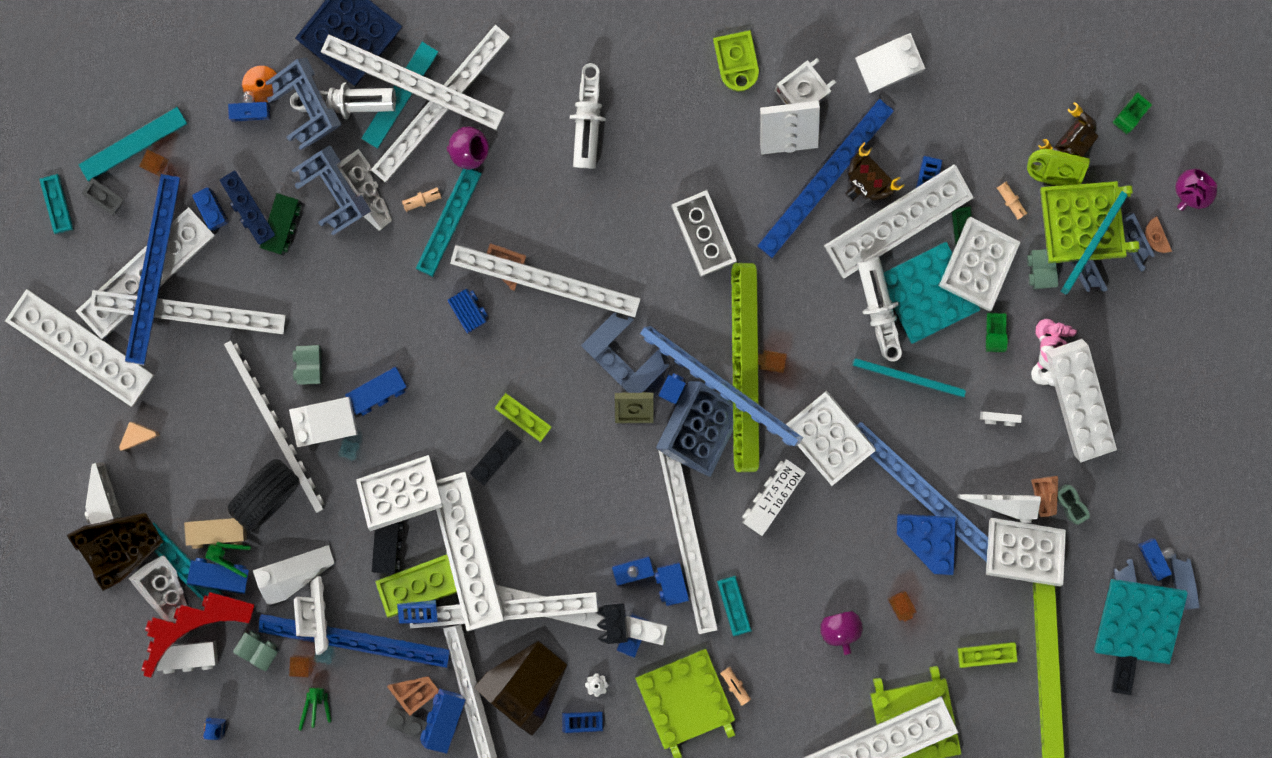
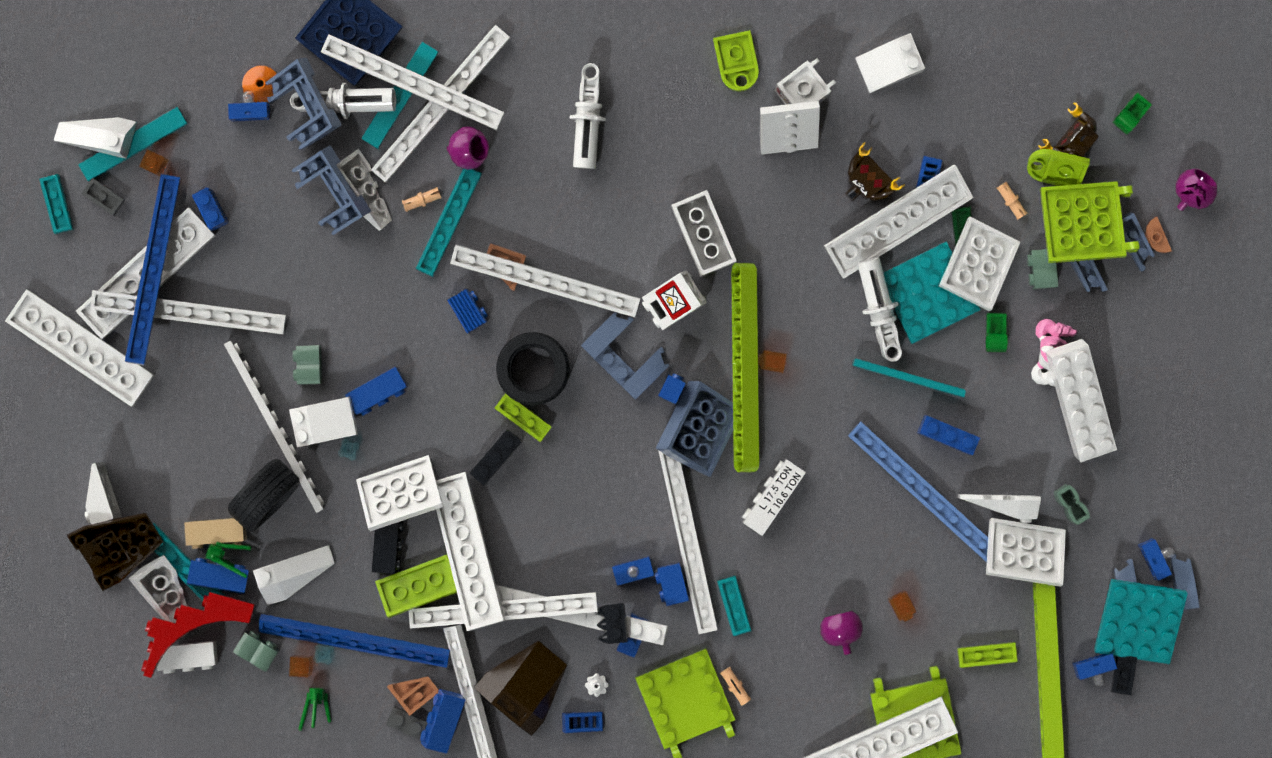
light nougat slope [119,422,160,451] -> none
blue leg [203,717,226,740] -> none
dark blue bracket [220,170,275,245] -> none
dark green brick [259,193,303,256] -> none
white bracket [294,576,329,655] -> none
blue slope [397,600,438,623] -> none
olive plate [615,392,653,423] -> none
medium blue plate [640,326,804,446] -> none
blue plate [757,99,894,258] -> none
white plate [786,391,876,486] -> none
blue plate [897,514,956,575] -> none
white plate [980,412,1022,426] -> none
nougat wing [1031,476,1058,517] -> none
teal tile [1060,191,1127,295] -> none
none -> white wedge [54,117,137,159]
none -> black tyre [496,332,570,405]
none -> white container [642,270,707,330]
none -> blue brick [917,415,980,455]
none -> blue piece [1072,653,1117,687]

